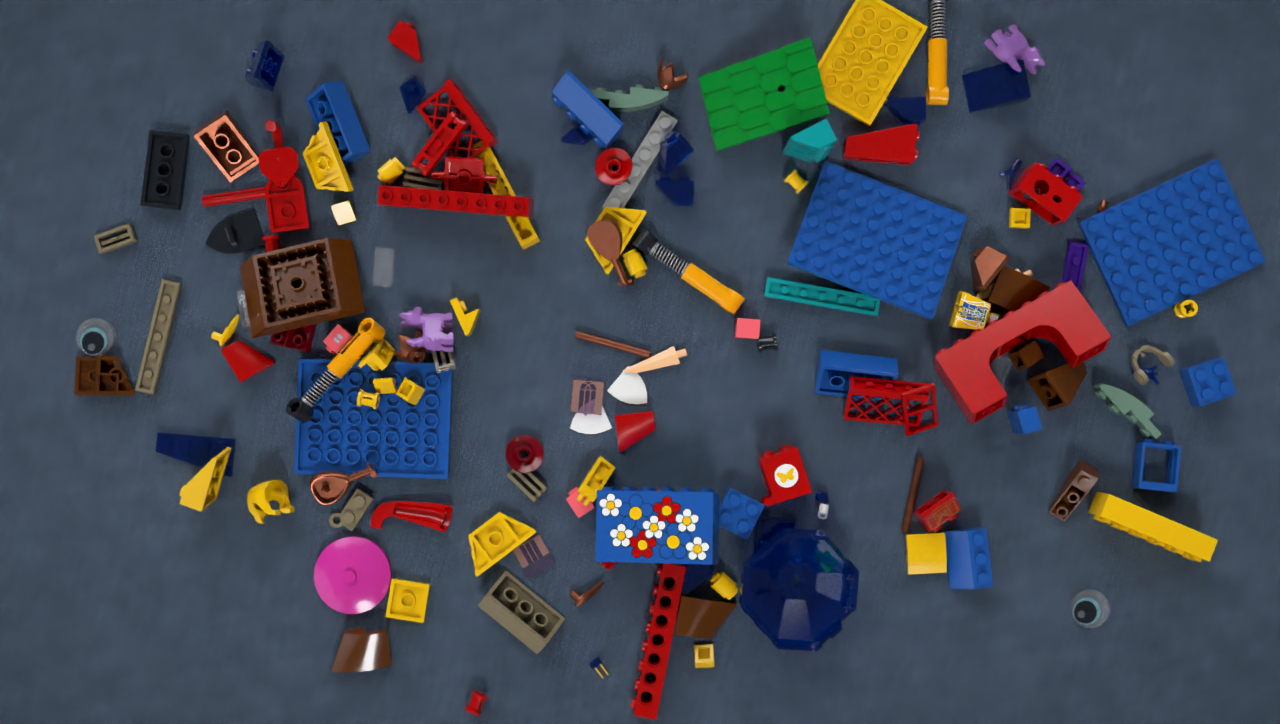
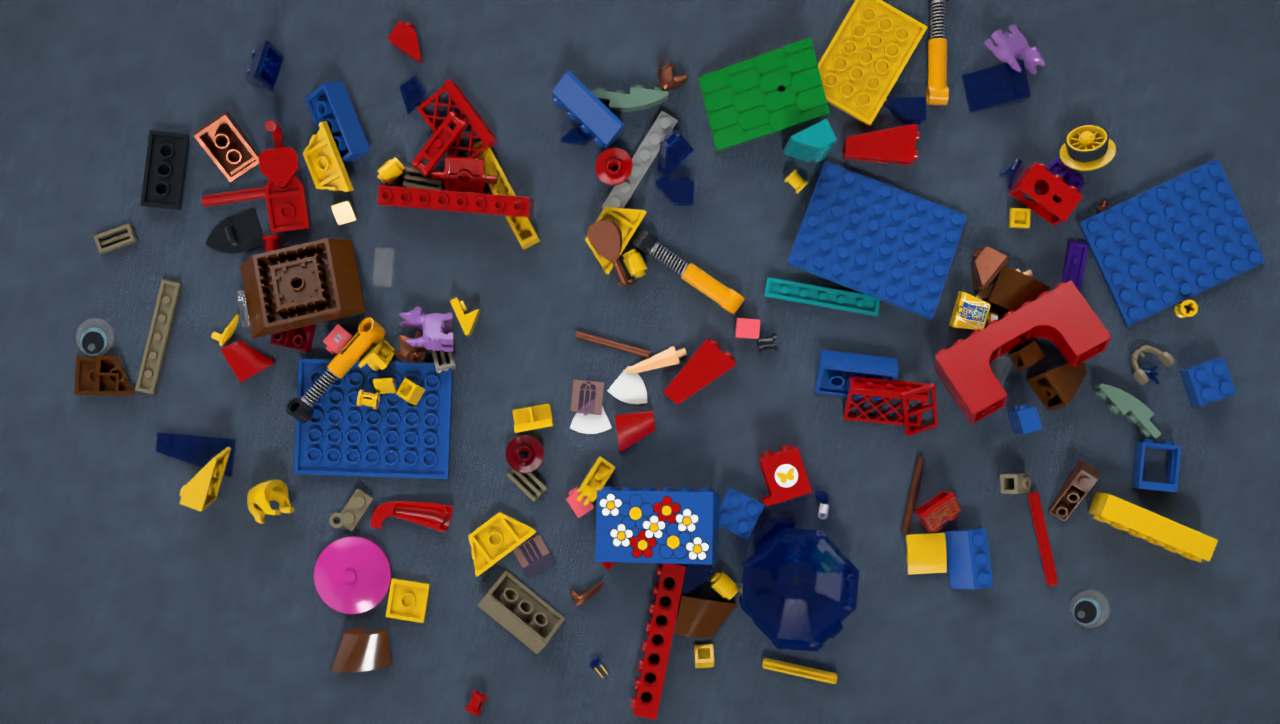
copper piece [310,462,378,505] -> none
none -> yellow panel [512,404,554,433]
none -> red slope [663,339,737,405]
none -> yellow axle [762,657,838,684]
none -> dark tan brick [1000,473,1031,494]
none -> red axle [1027,492,1058,586]
none -> yellow piece [1060,125,1116,171]

